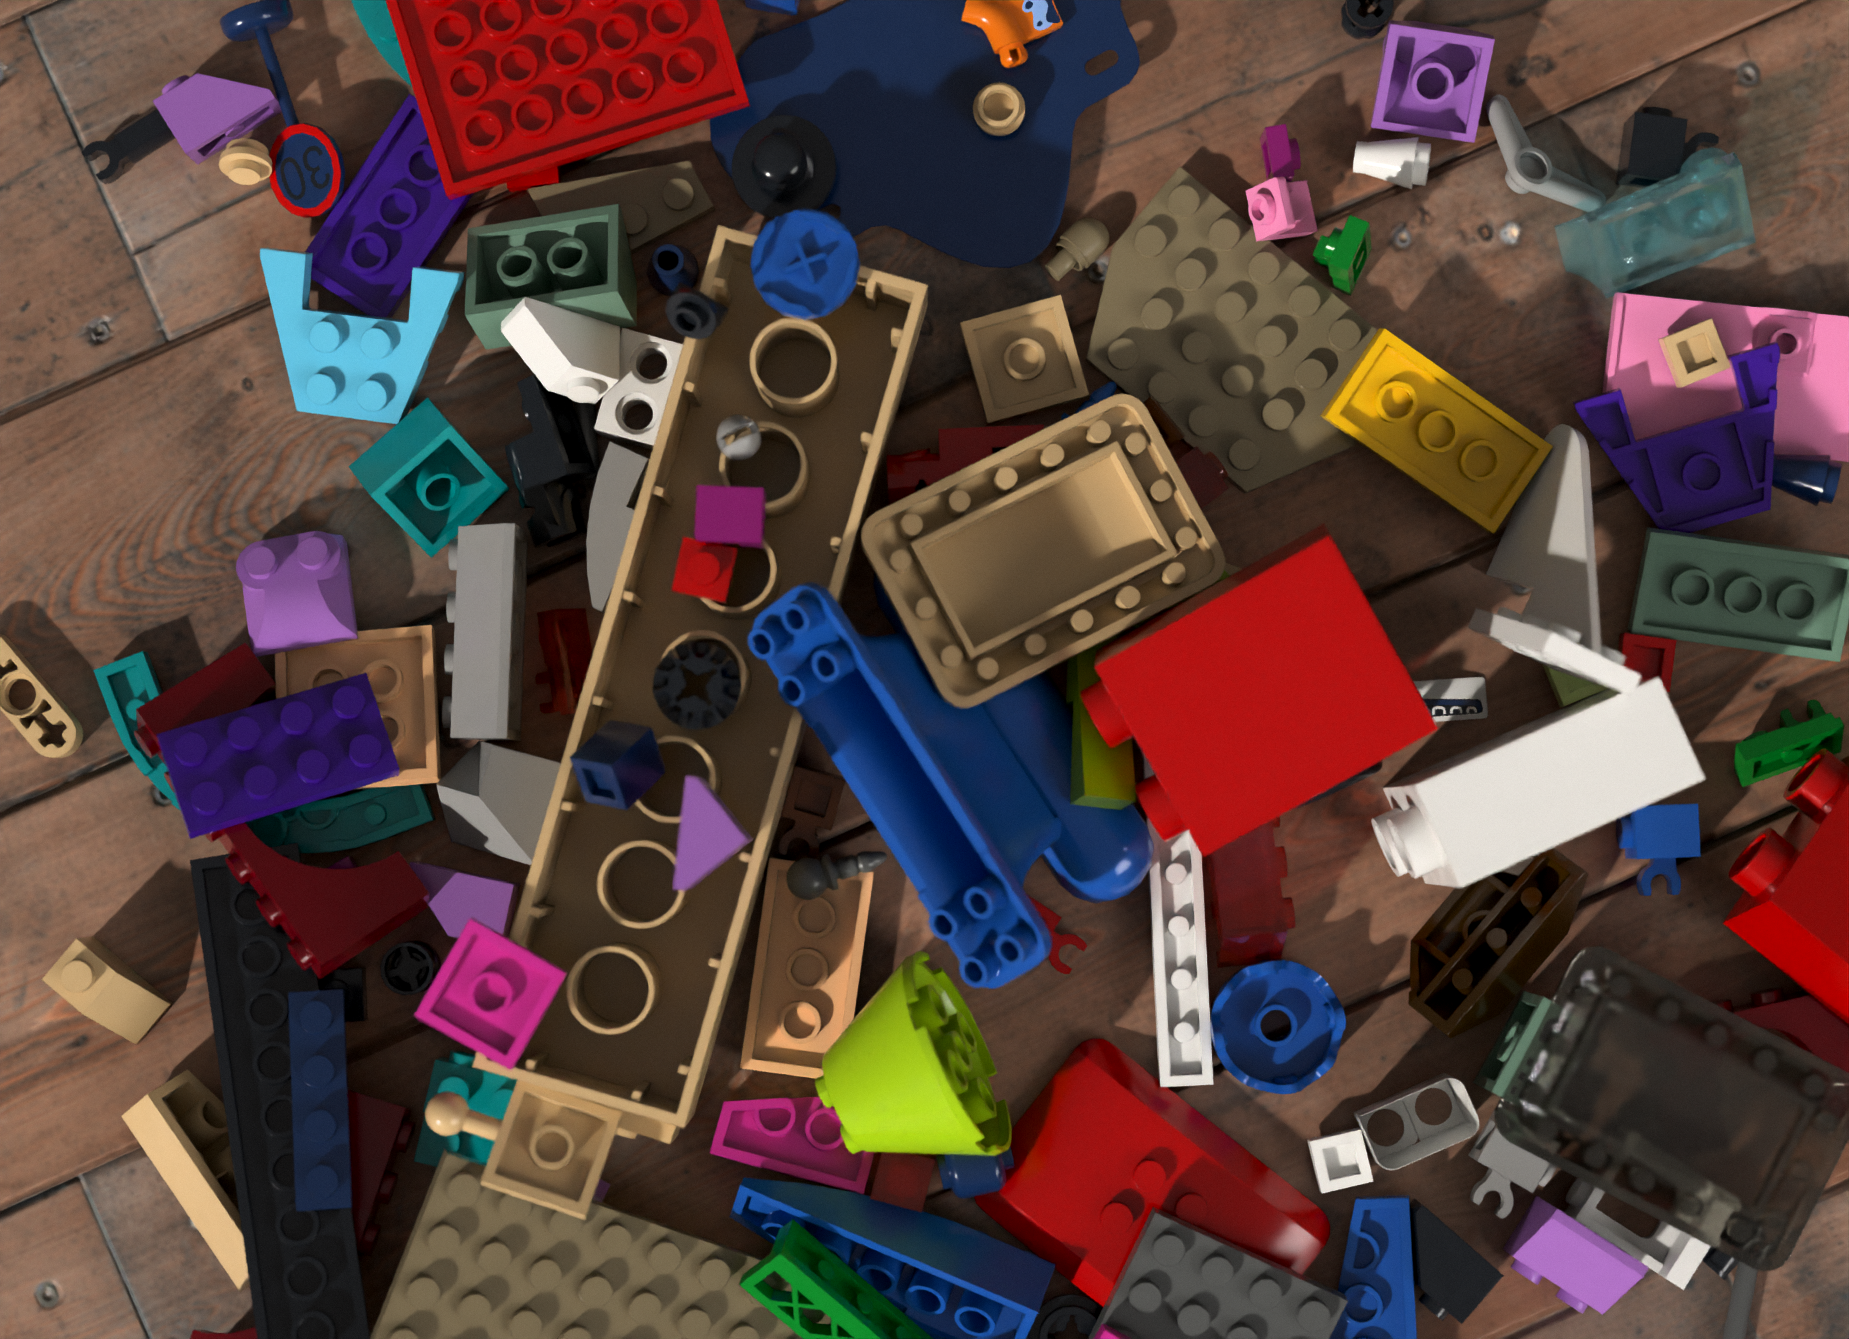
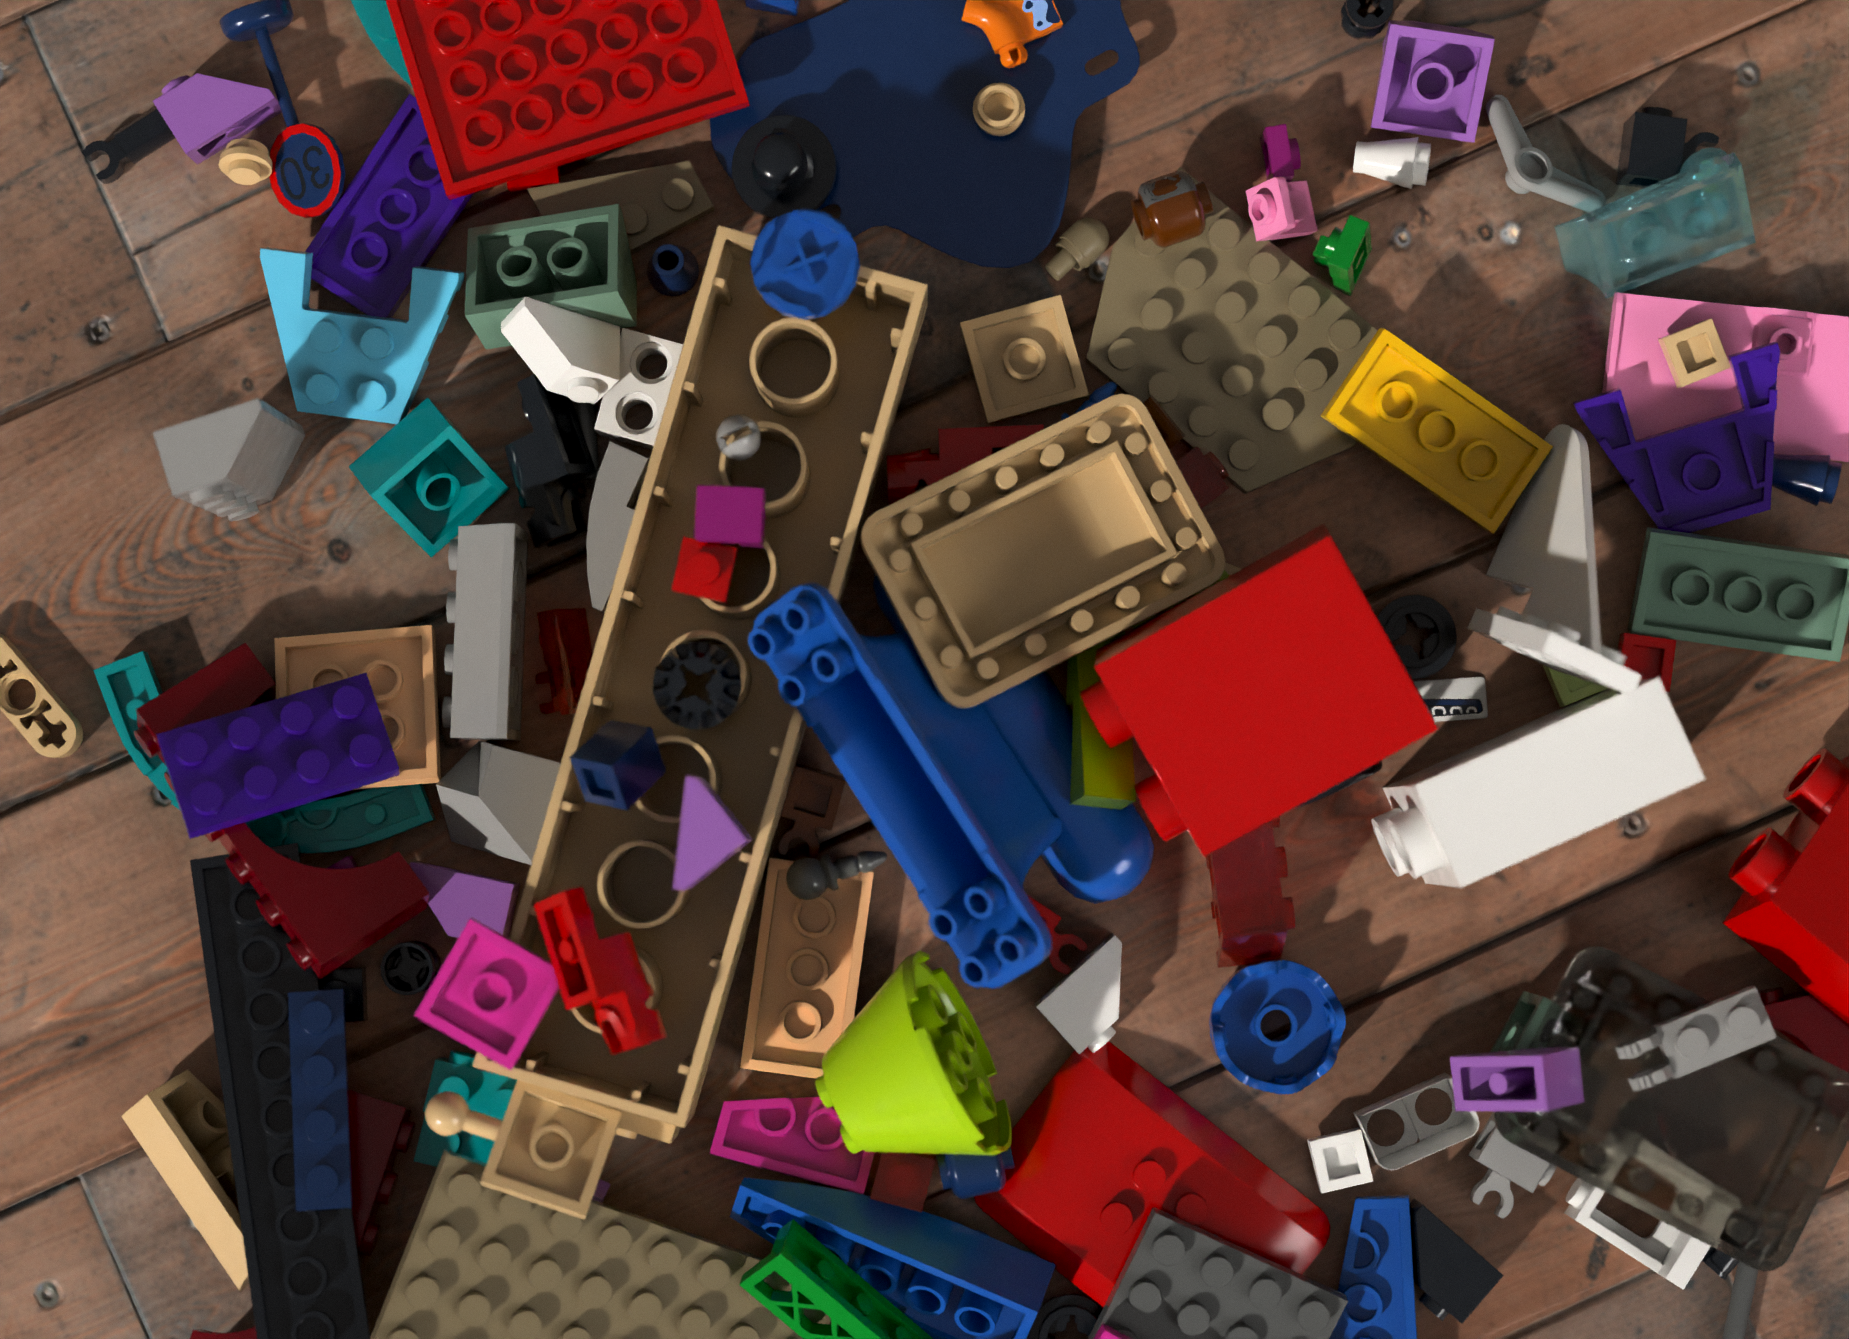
tan slope [42,936,173,1045] -> none
medium lavender slope [236,531,358,657] -> none
black plate [666,282,729,339] -> none
white plate [1142,751,1214,1087] -> none
dark brown wedge [1409,847,1588,1039] -> none
medium lavender slope [1503,1196,1649,1314] -> none
blue brick [1616,804,1701,896] -> none
green plate [1734,699,1845,787] -> none
none -> light grey slope [152,398,305,521]
none -> red plate [533,886,667,1055]
none -> white slope [1035,933,1122,1054]
none -> reddish brown head [1131,170,1213,248]
none -> black gear [1377,595,1457,679]
none -> medium lavender slope [1450,1047,1584,1111]
none -> light grey hinge [1615,986,1777,1091]

